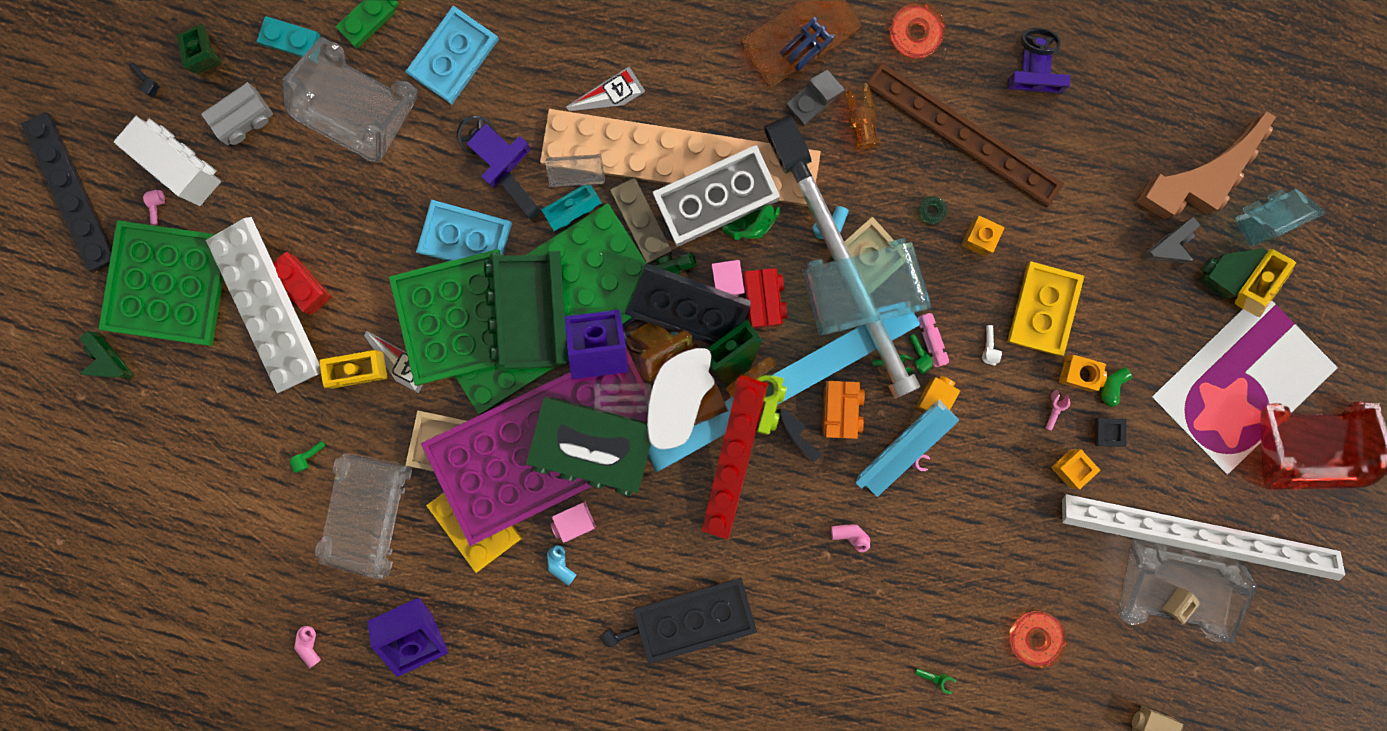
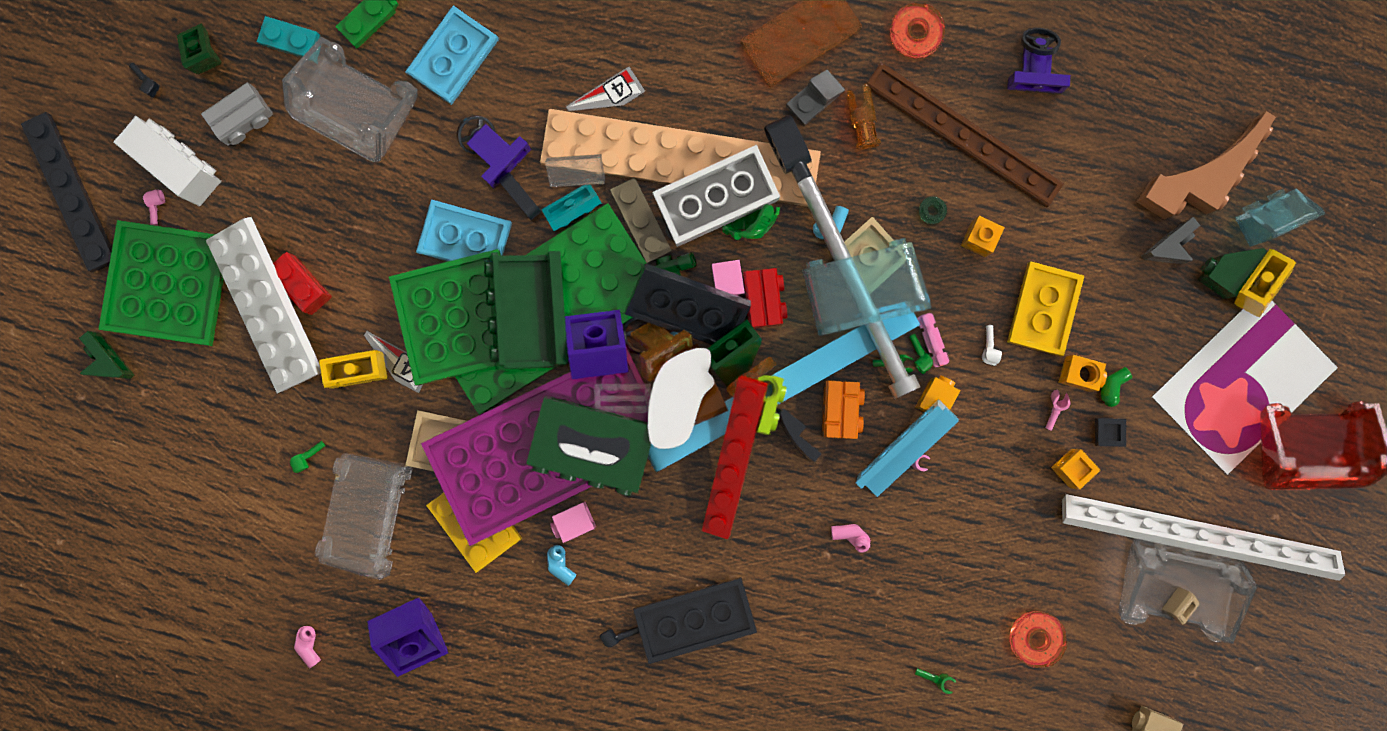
dark blue arm [779,16,836,72] -> none

